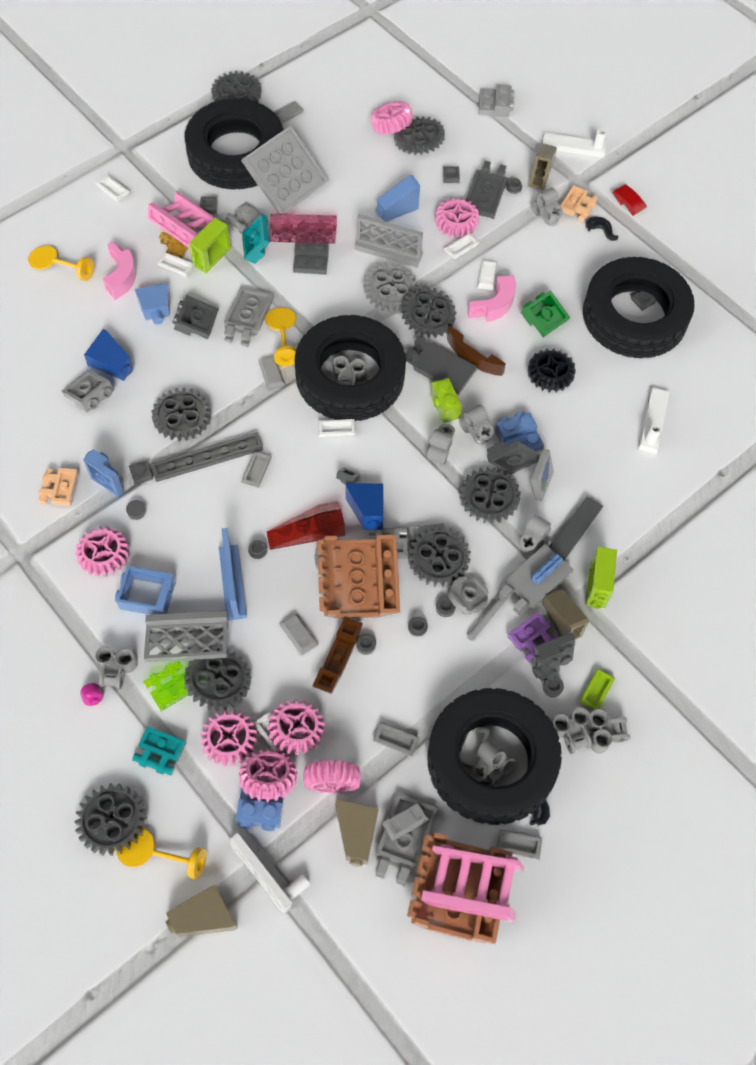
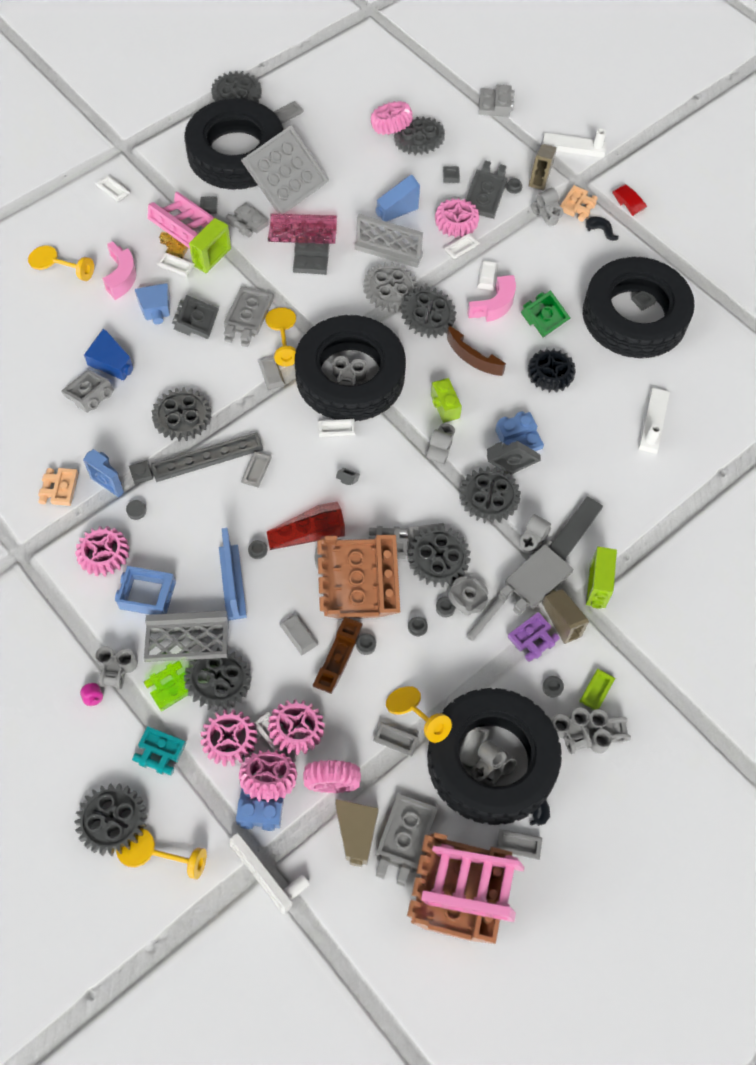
dark tan slope [165,884,237,937] -> none
teal plate [242,214,270,264] -> none
blue slope [346,483,383,530] -> none
light grey tile [381,802,429,842] -> none
dark grey tile [405,337,477,395] -> none
light grey piece [459,405,494,445] -> none
light grey tile [531,449,554,501] -> none
medium blue axle [531,554,563,584] -> none
dark grey plate [532,632,576,681] -> none
none -> yellow piece [386,686,452,743]

